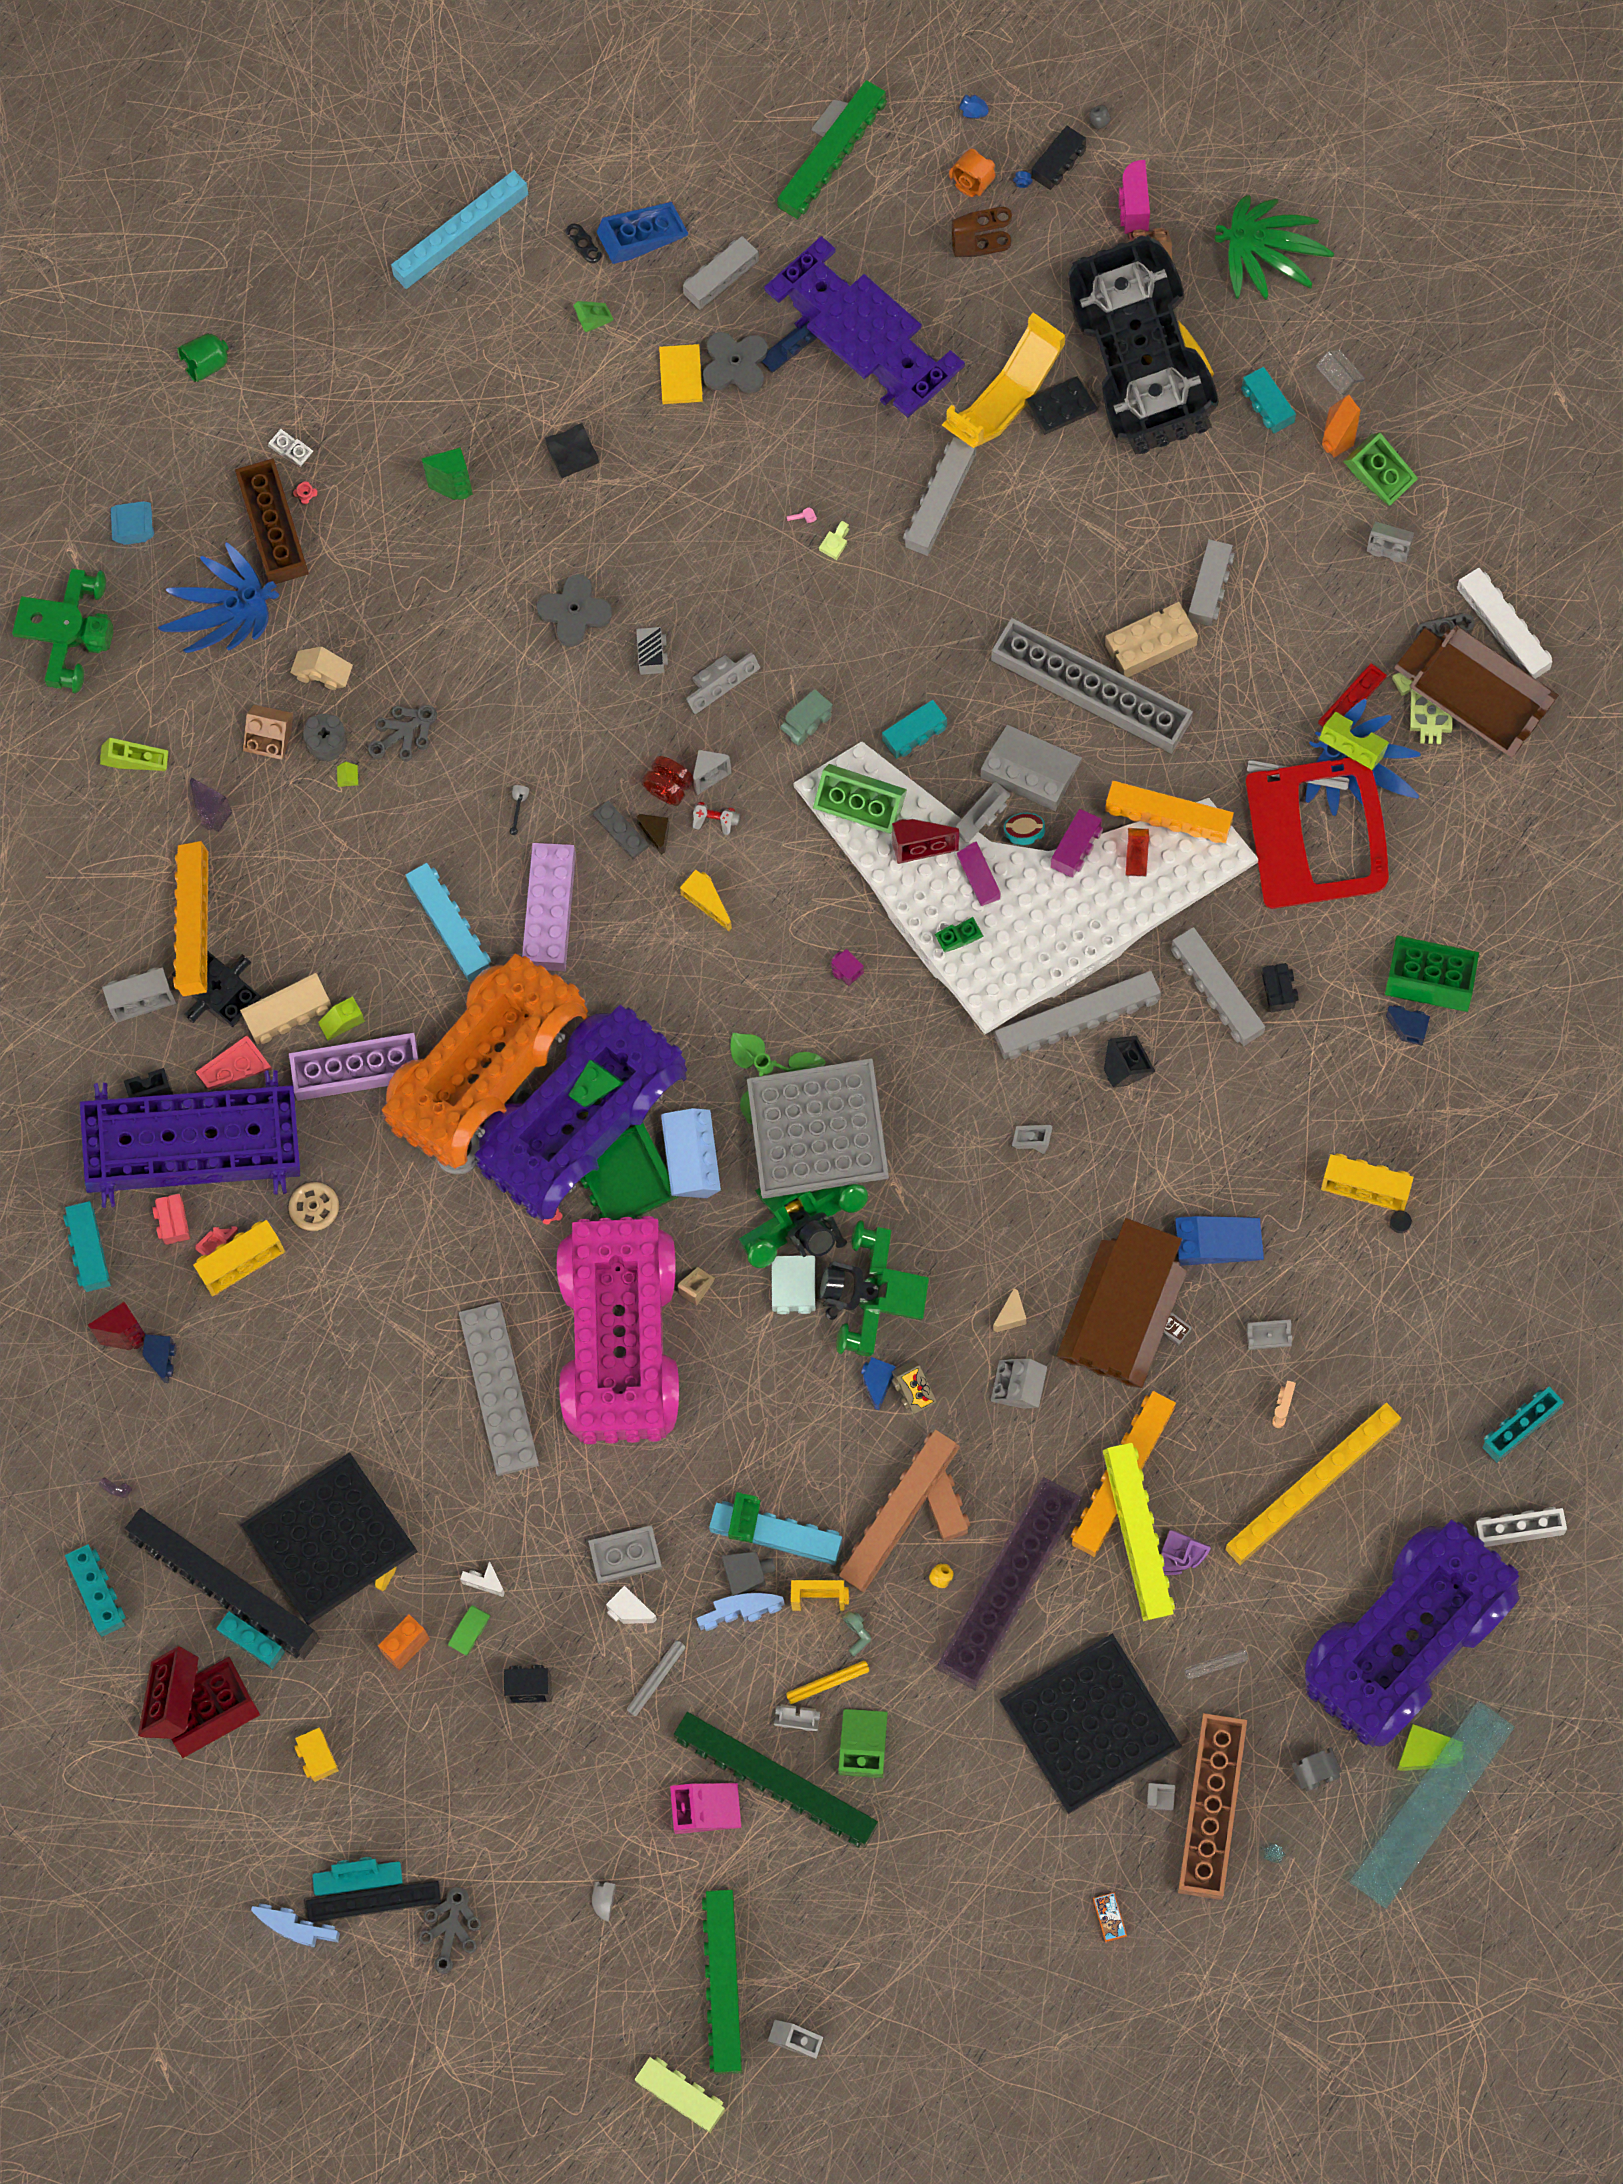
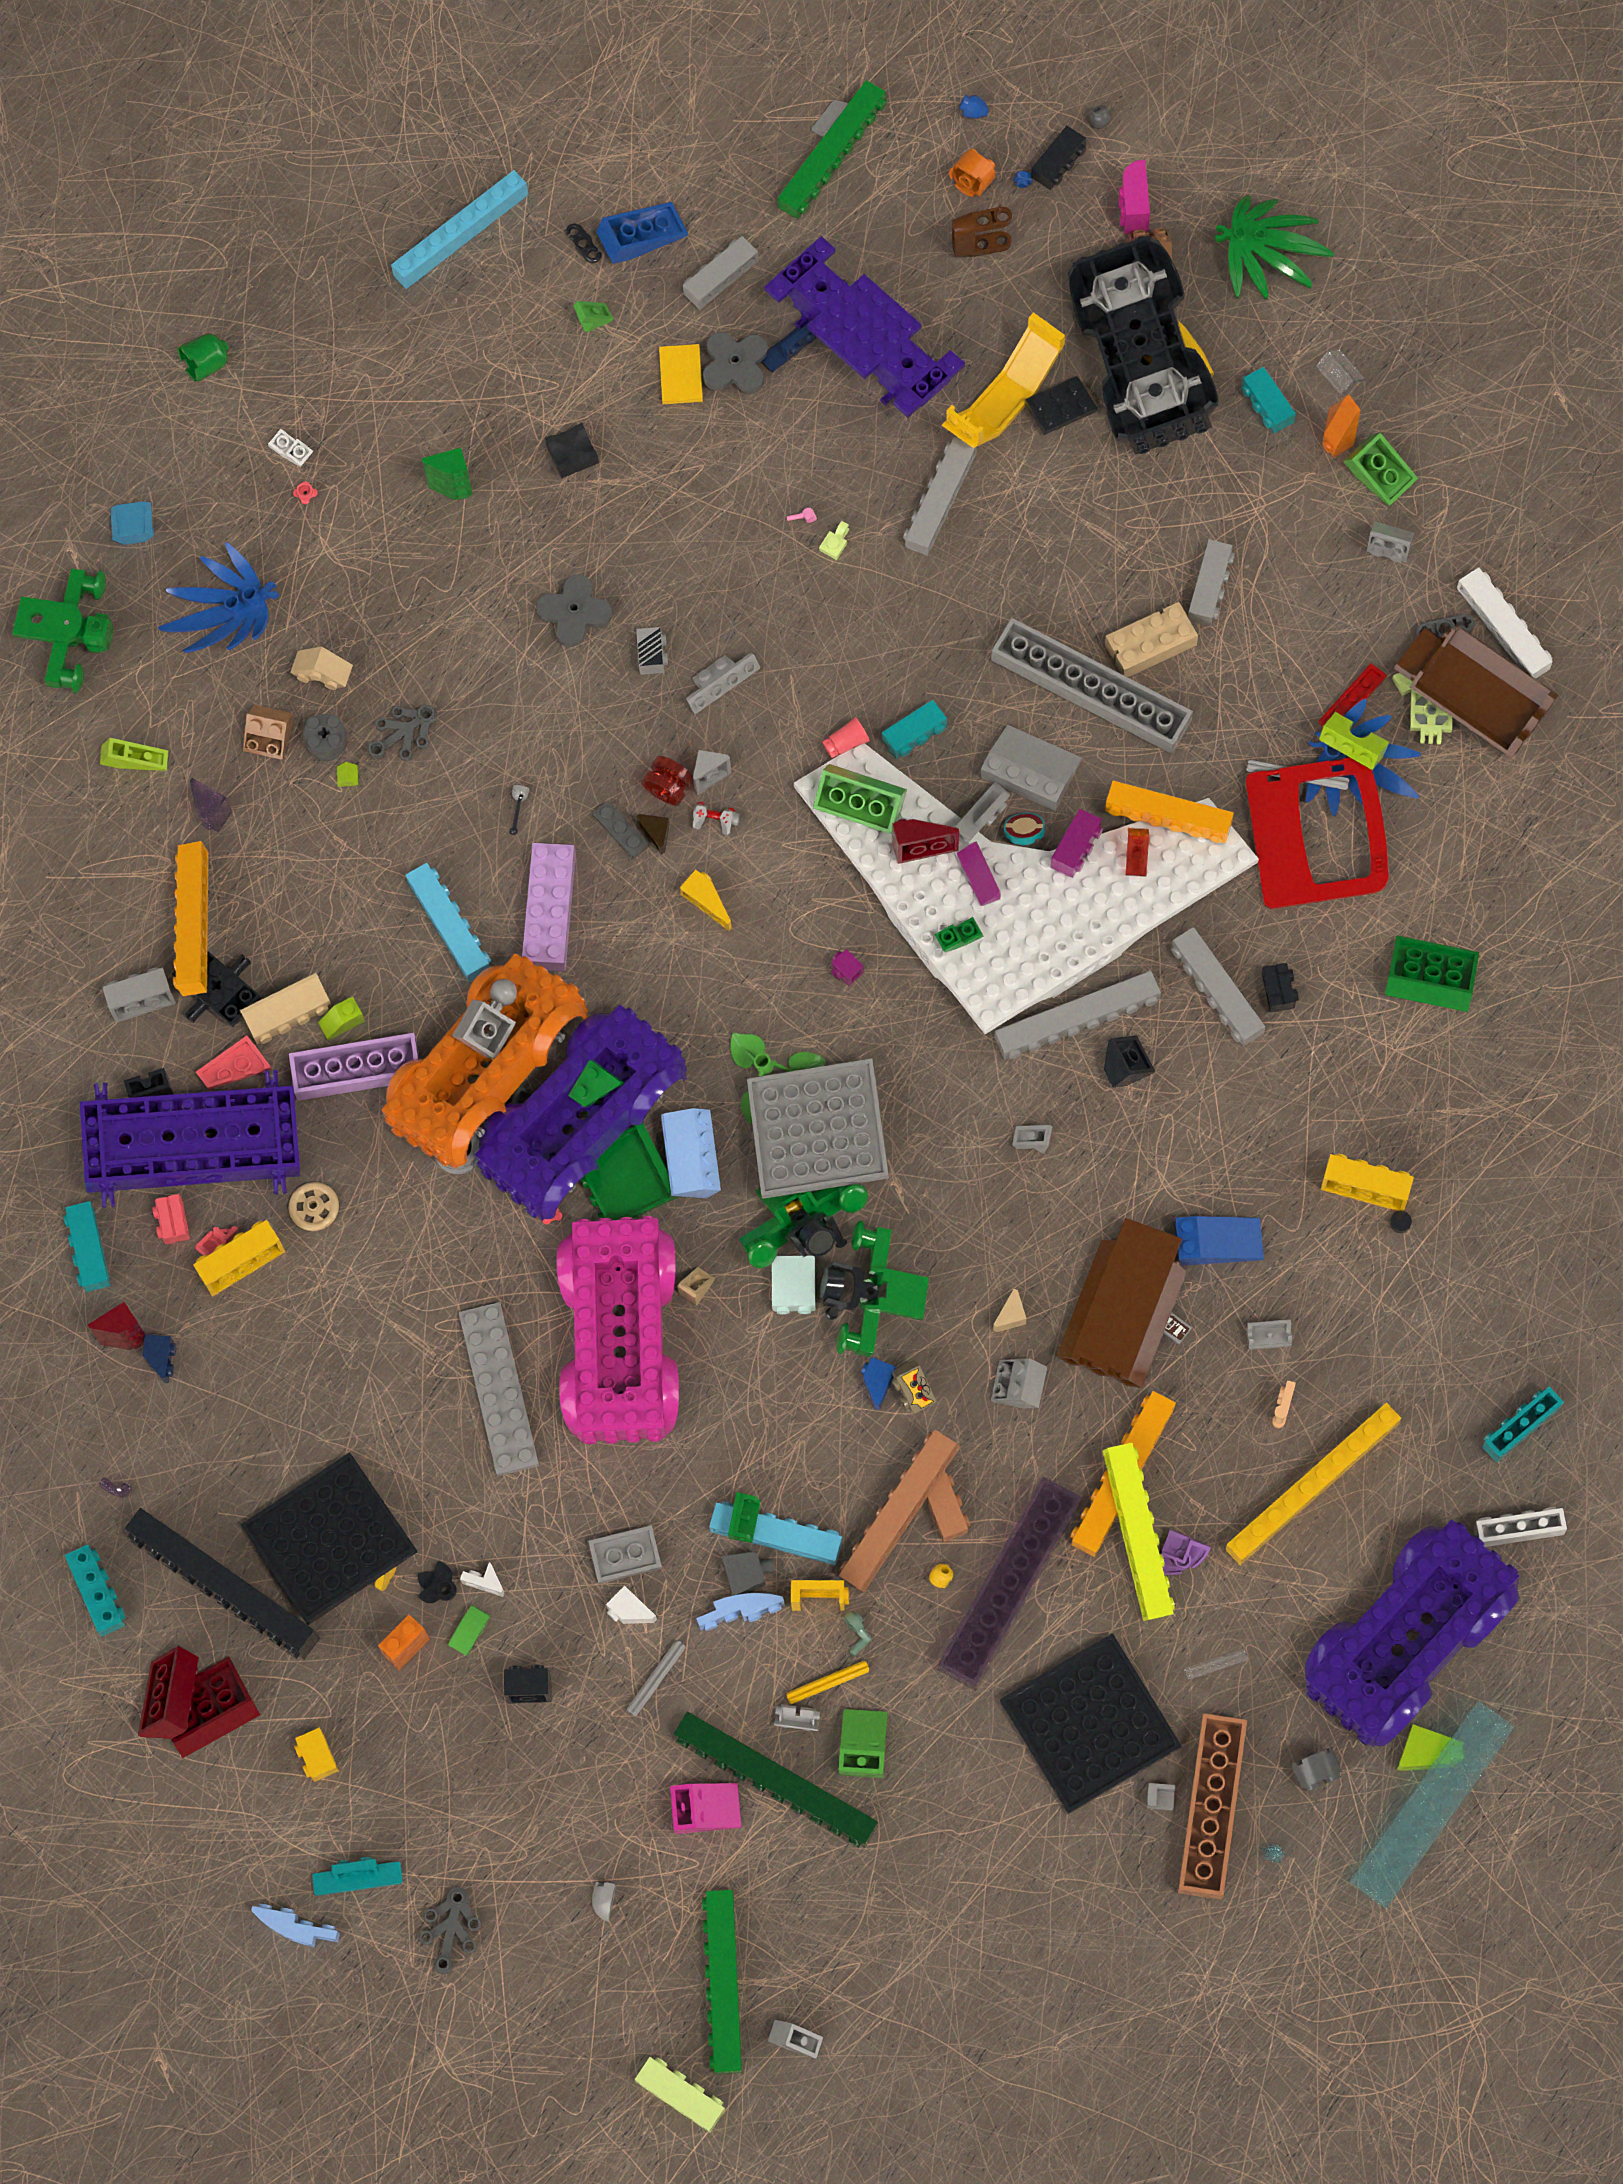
teal brick [216,1611,285,1670] -> none
reddish brown brick [235,458,309,584] -> none
black tile [306,1881,442,1923] -> none
sand green hinge [780,689,833,746] -> none
tile [1093,1892,1127,1943] -> none
dark blue slope [1386,1005,1430,1046] -> none
none -> black plate [417,1561,457,1604]
none -> light grey brick [452,979,517,1059]
none -> coral plant [822,717,870,759]

